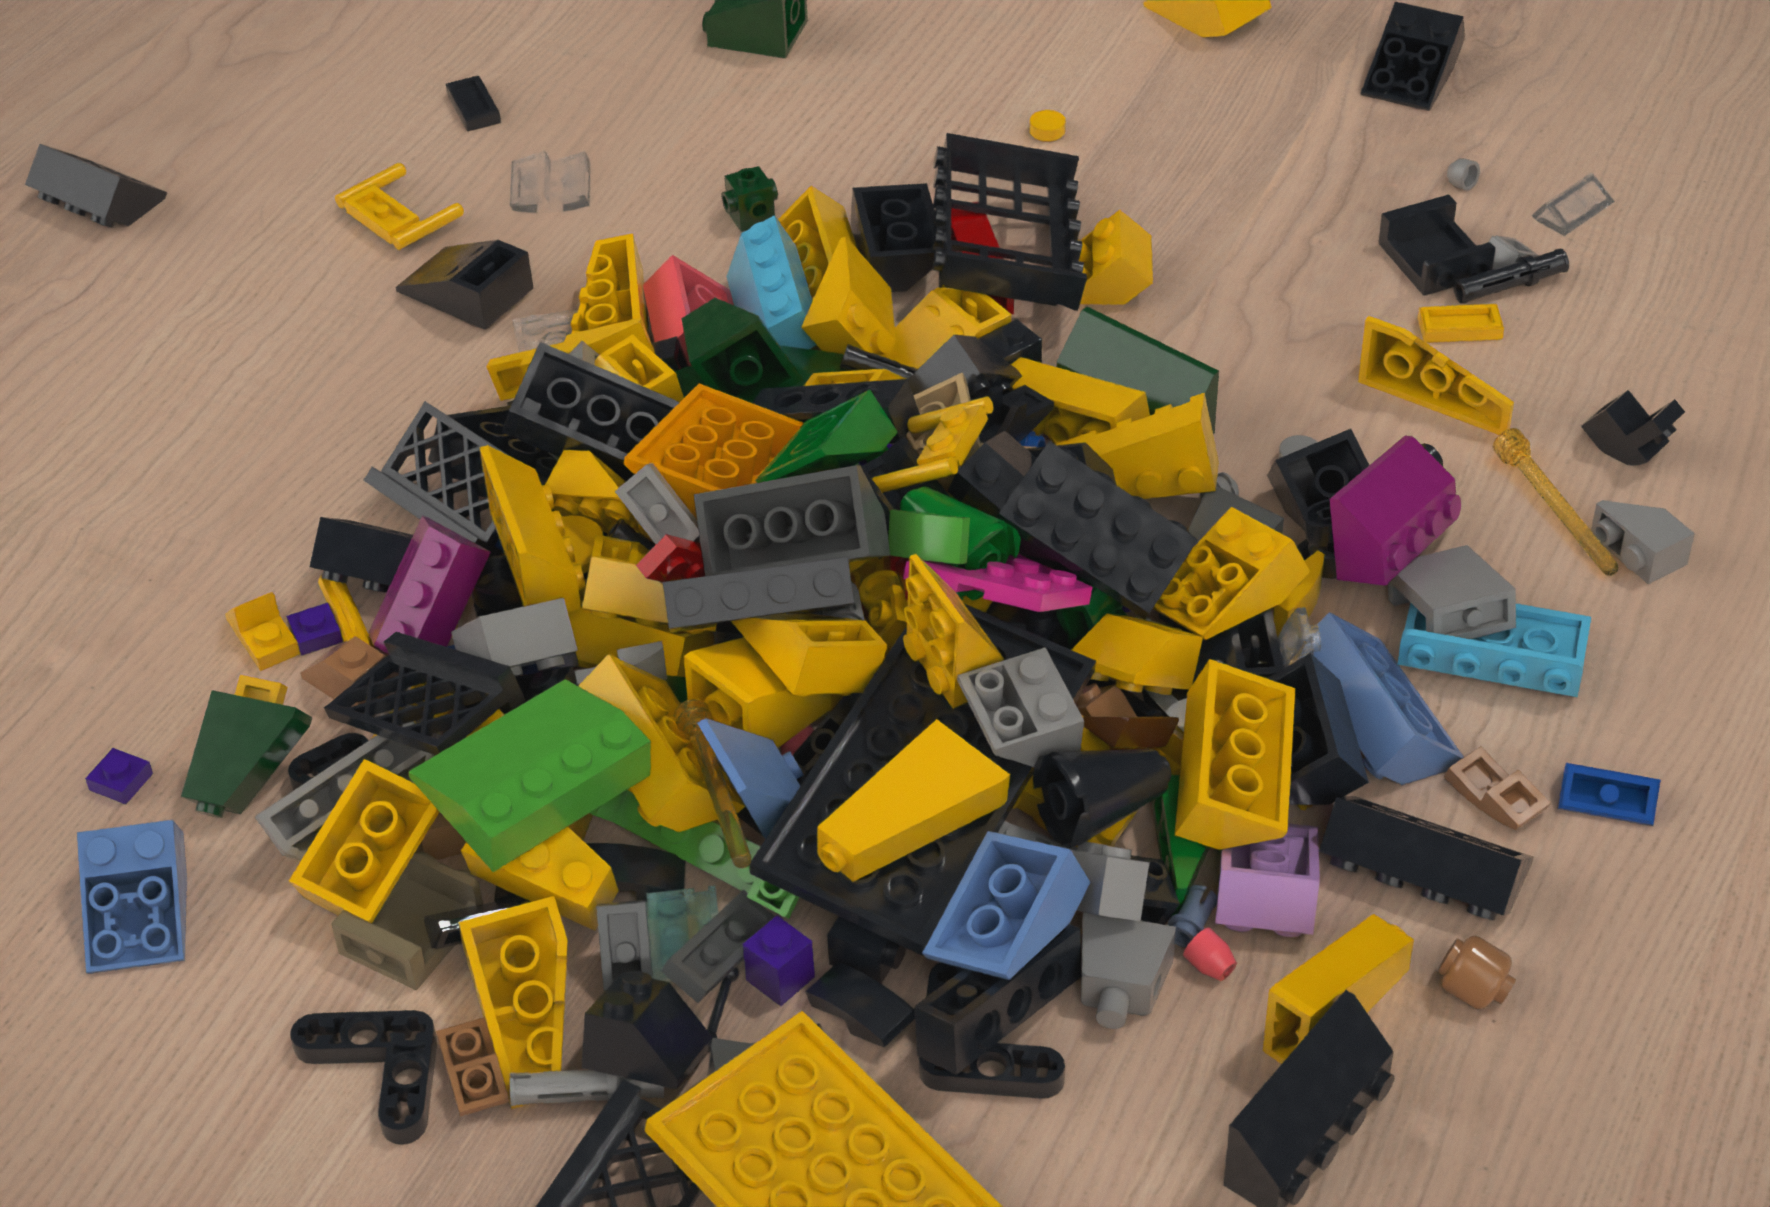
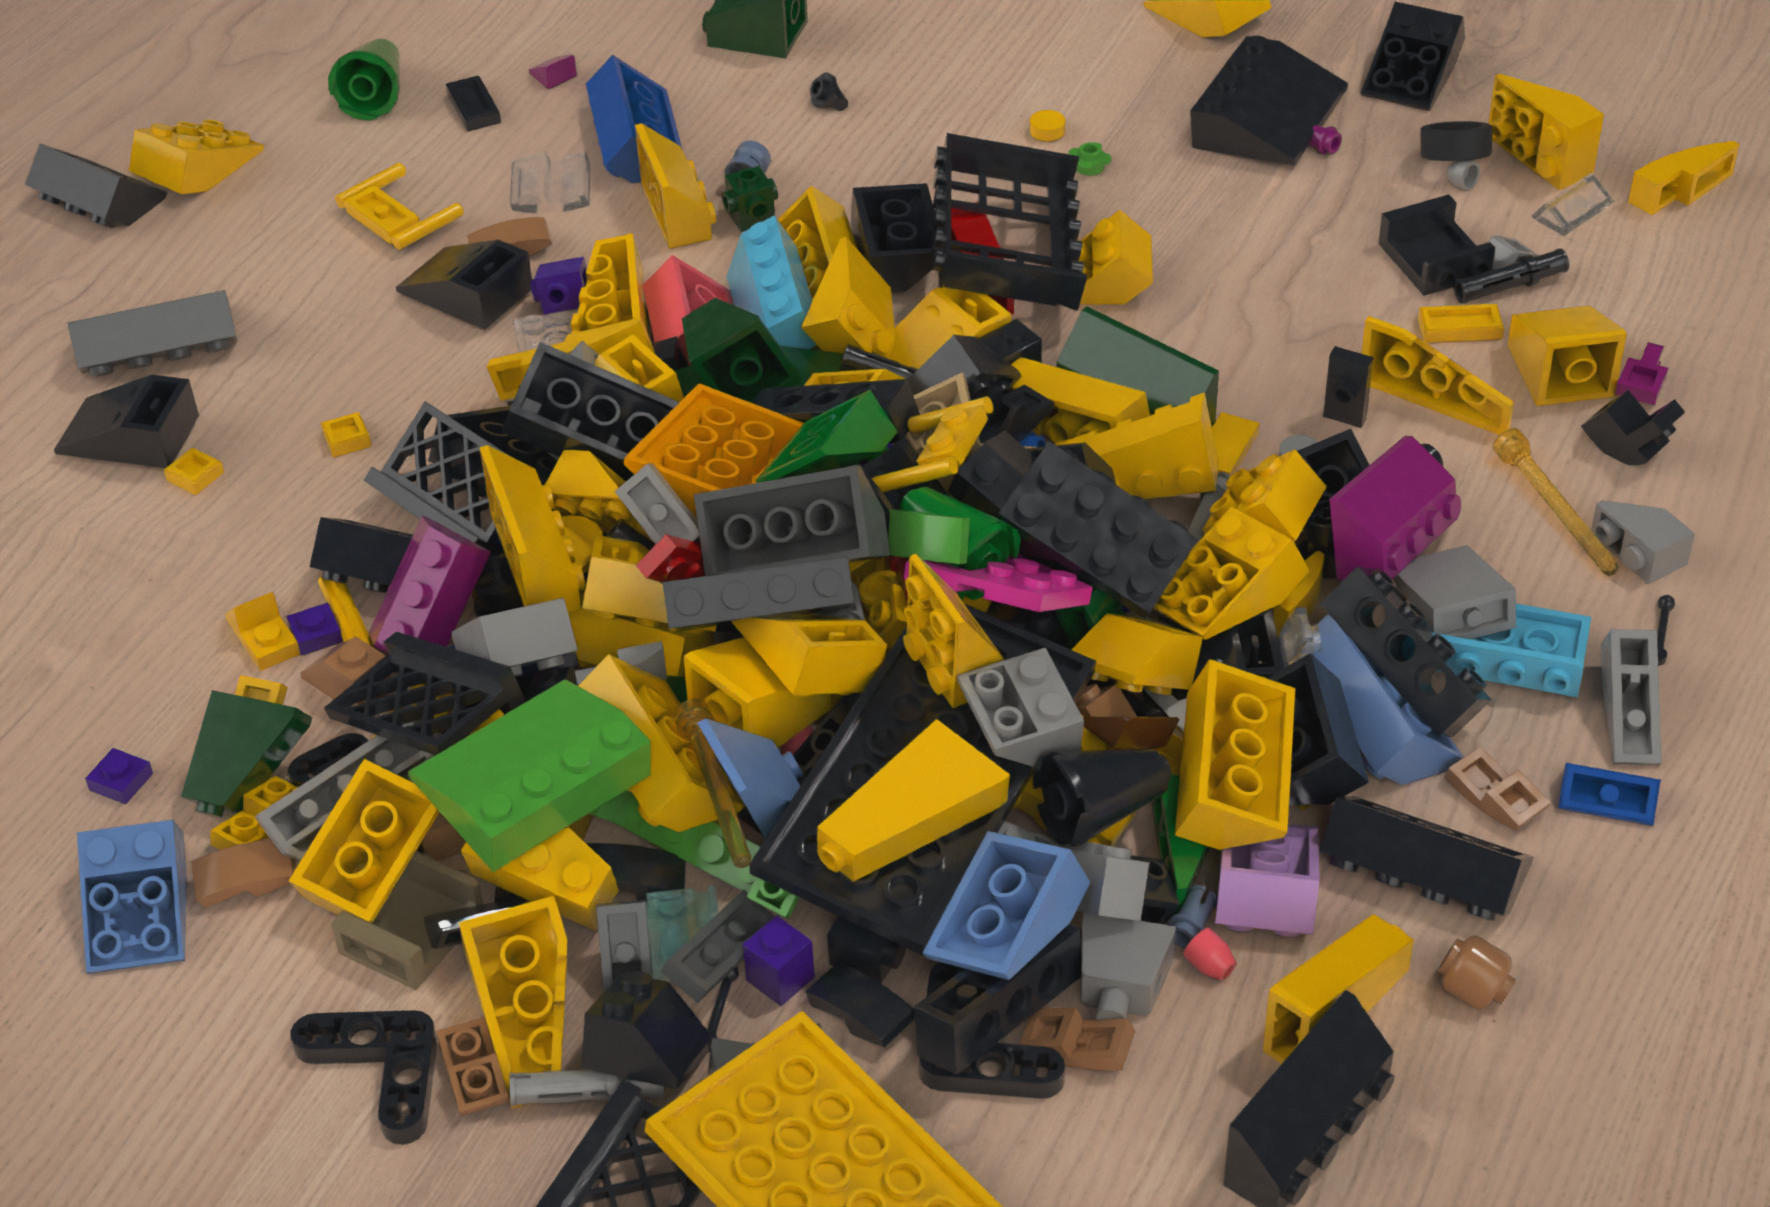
none -> black slope [54,375,199,468]
none -> dark grey slope [67,290,237,377]
none -> yellow slope [129,119,264,194]
none -> yellow tile [164,447,224,495]
none -> medium nougat slope [191,839,296,908]
none -> yellow slope [210,775,298,850]
none -> yellow tile [320,412,372,458]
none -> green cone [328,39,400,121]
none -> medium nougat slope [467,217,552,256]
none -> magenta slope [528,54,577,89]
none -> dark purple brick [531,256,587,316]
none -> blue slope [586,54,683,183]
none -> yellow slope [635,123,716,249]
none -> sand blue wheel [724,140,771,175]
none -> black plate [810,73,848,111]
none -> medium nougat slope [1019,1007,1136,1071]
none -> bright green plate [1068,142,1111,176]
none -> black slope [1190,35,1348,166]
none -> yellow slope [1202,449,1327,541]
none -> yellow tile [1212,412,1260,477]
none -> magenta pin [1309,125,1342,155]
none -> black brick [1320,566,1492,737]
none -> black plate [1323,346,1374,428]
none -> black tyre [1420,121,1492,161]
none -> yellow slope [1488,73,1604,190]
none -> yellow slope [1507,305,1627,406]
none -> light grey slope [1601,629,1662,765]
none -> magenta plate [1615,342,1668,405]
none -> yellow slope [1628,141,1740,215]
none -> black hinge [1657,595,1675,666]

